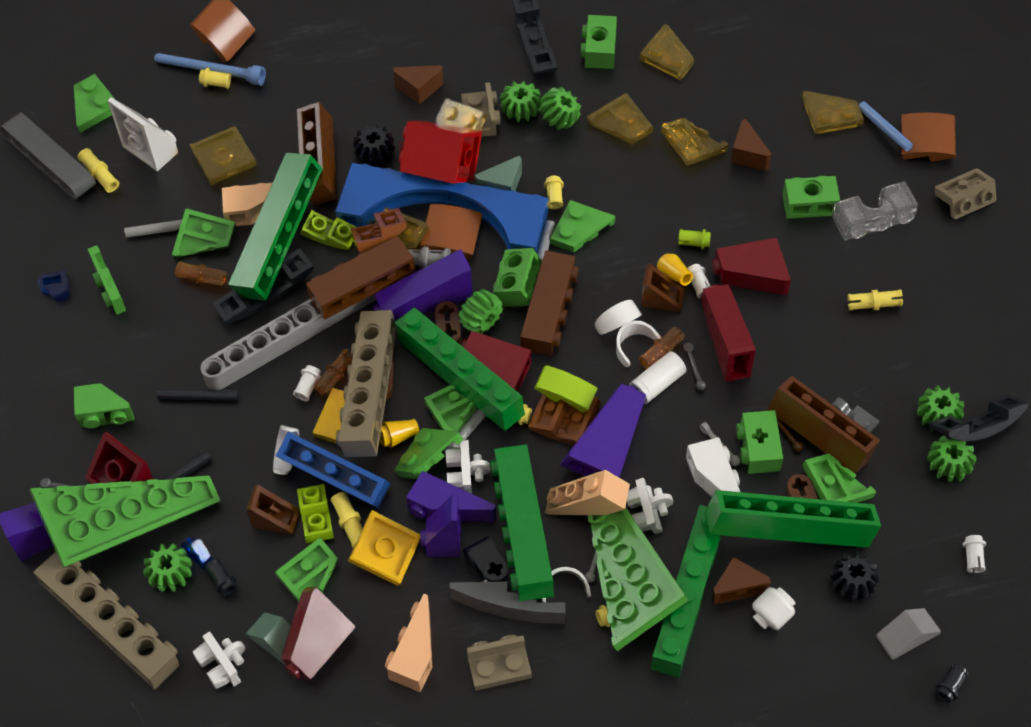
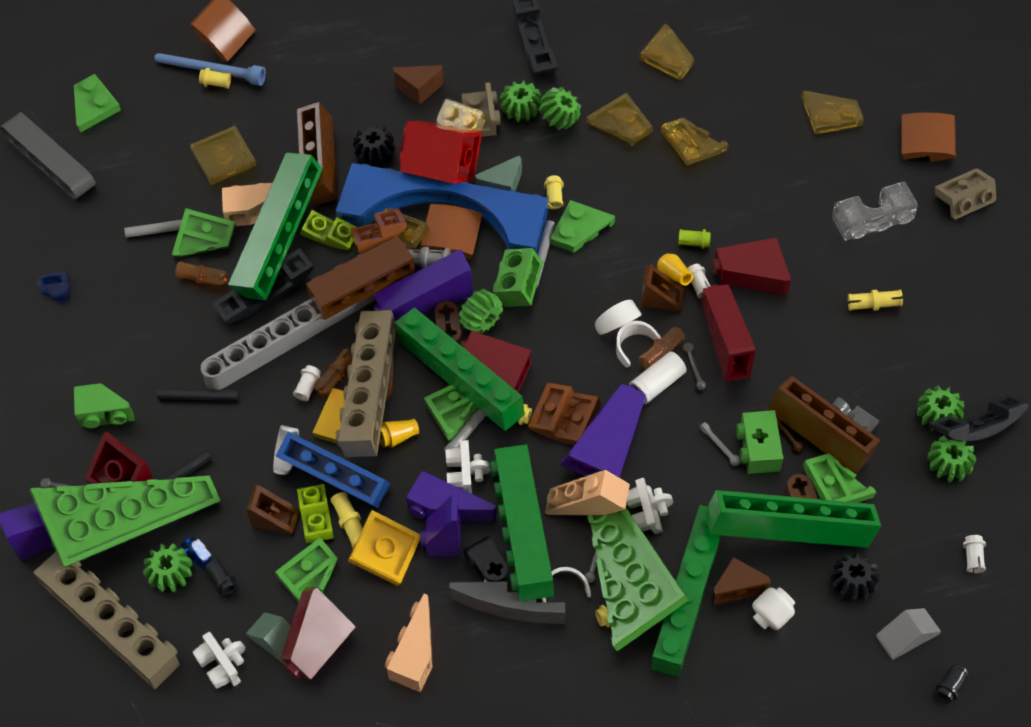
light yellow pin [77,148,119,193] -> none
bright green wing [87,245,126,315] -> none
white slope [107,98,178,171] -> none
bright green wing [394,428,463,479] -> none
dark tan bracket [467,635,532,691] -> none
reddish brown brick [521,250,579,357] -> none
lime slope [534,365,598,413] -> none
bright green brick [581,15,617,69] -> none
white slope [686,437,740,497] -> none
reddish brown slope [731,119,772,171] -> none
bright green brick [782,176,840,219] -> none
medium blue bar [858,101,913,151] -> none

